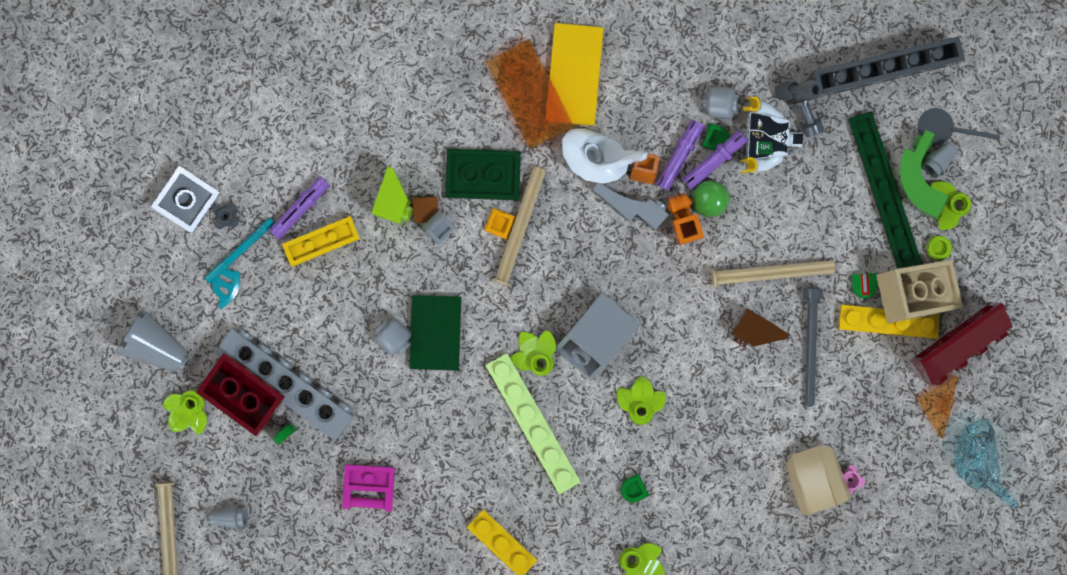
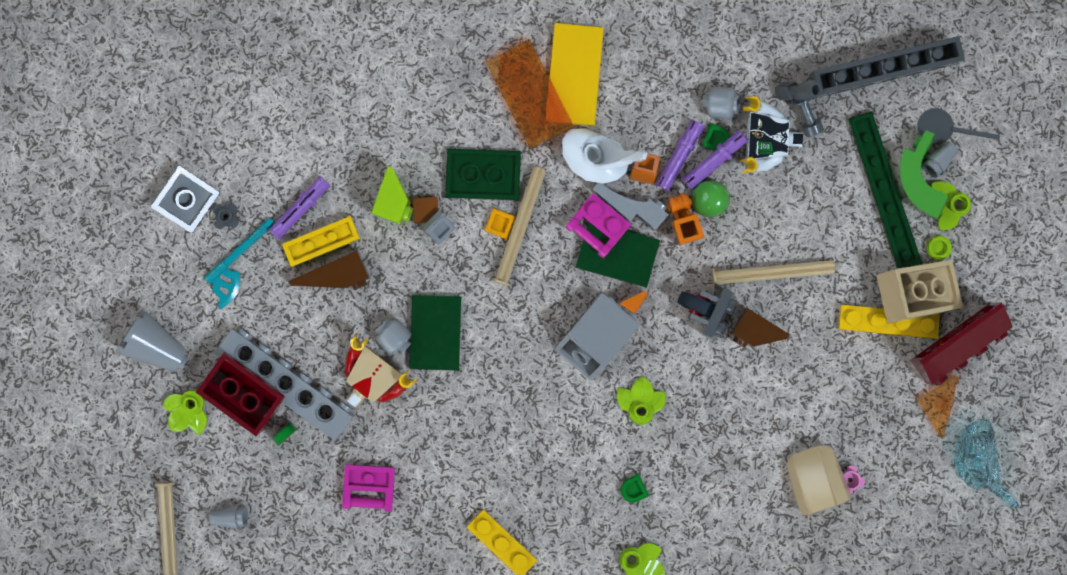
yellowish green plate [486,353,581,494] -> none
lime plate [510,330,557,376] -> none
dark grey piece [803,288,823,407] -> none
green tile [851,273,878,298] -> none
none -> reddish brown slope [289,251,371,291]
none -> torso [344,333,417,408]
none -> dark pink plate [565,193,631,259]
none -> dark green tile [575,222,660,288]
none -> orange slope [618,291,648,314]
none -> dark grey plate [677,288,738,341]

